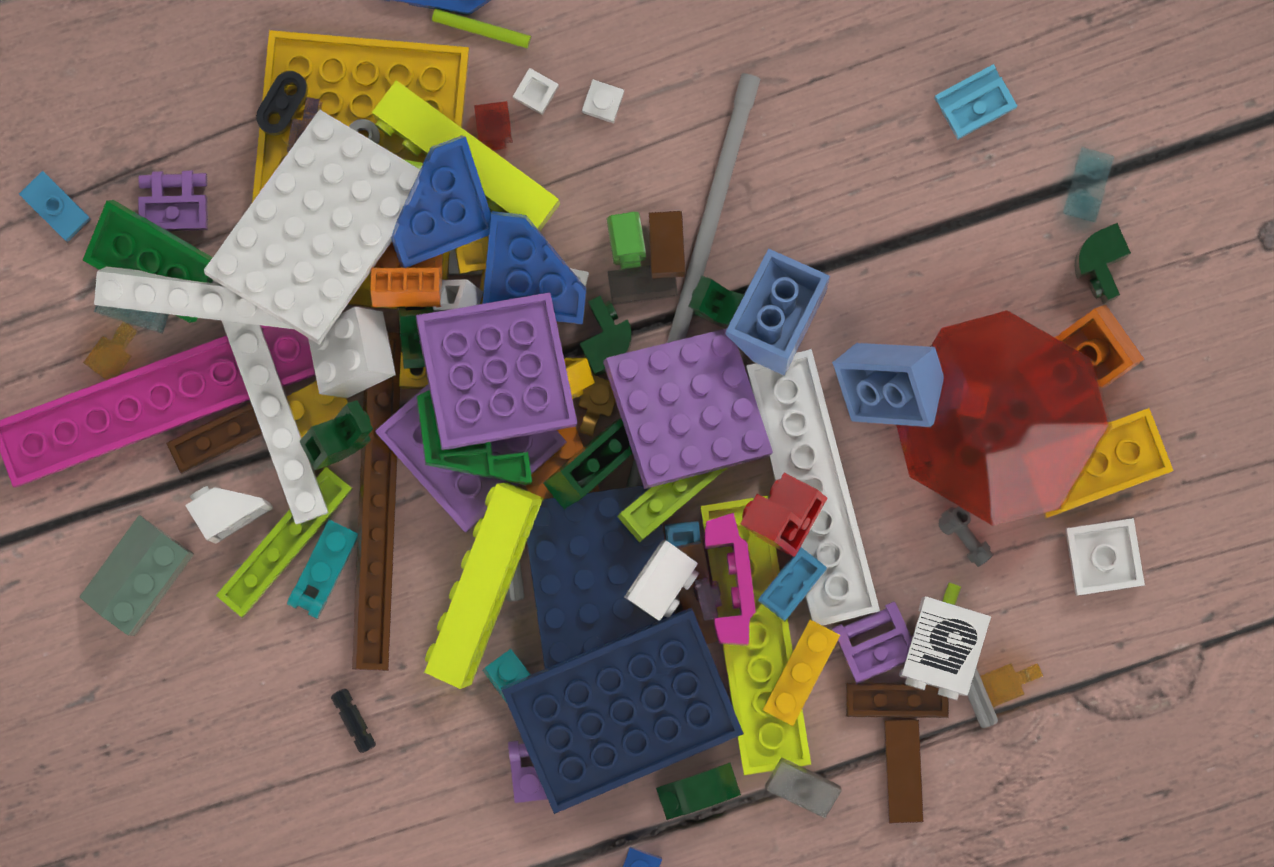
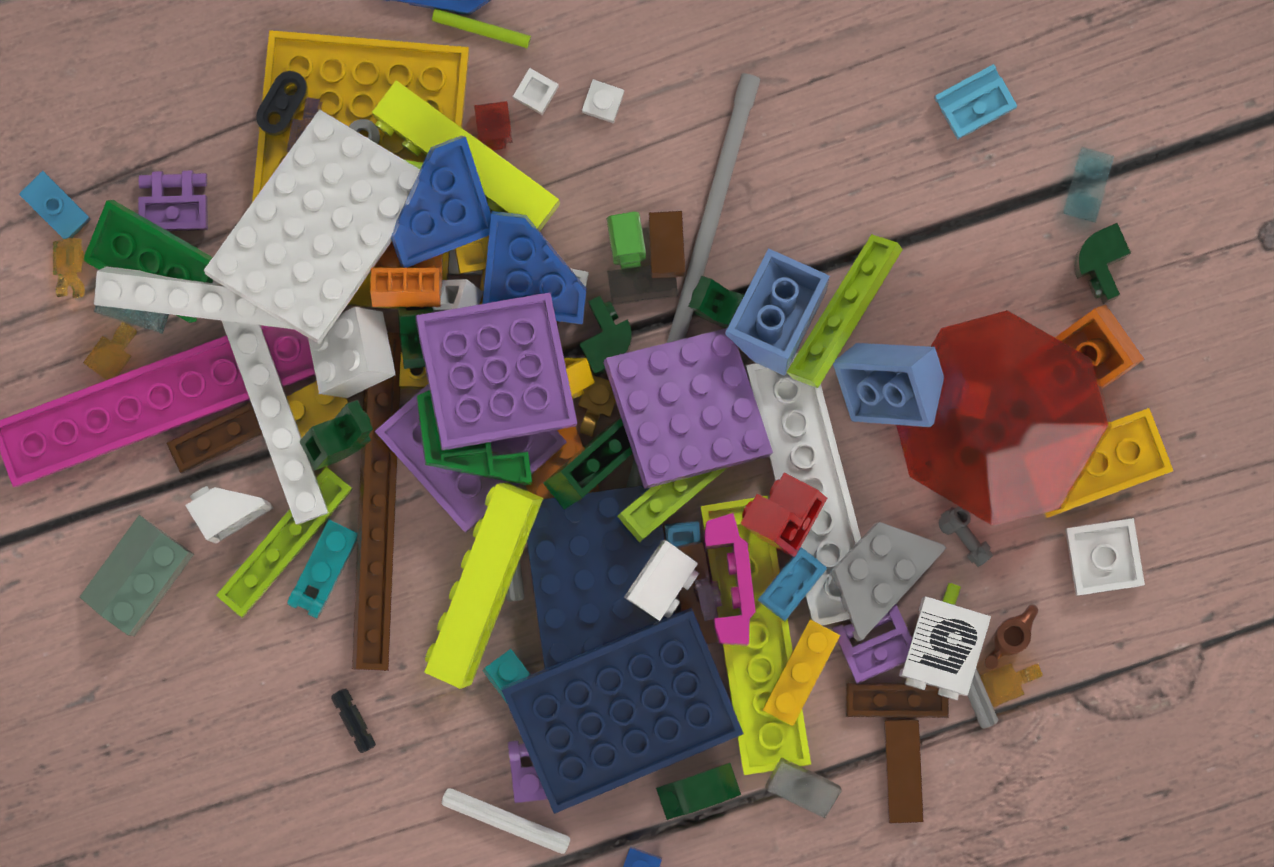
none -> clear yellow plate [53,238,85,299]
none -> white axle [441,788,570,854]
none -> lime plate [787,234,903,388]
none -> light grey wing [831,522,946,641]
none -> copper piece [984,605,1039,669]

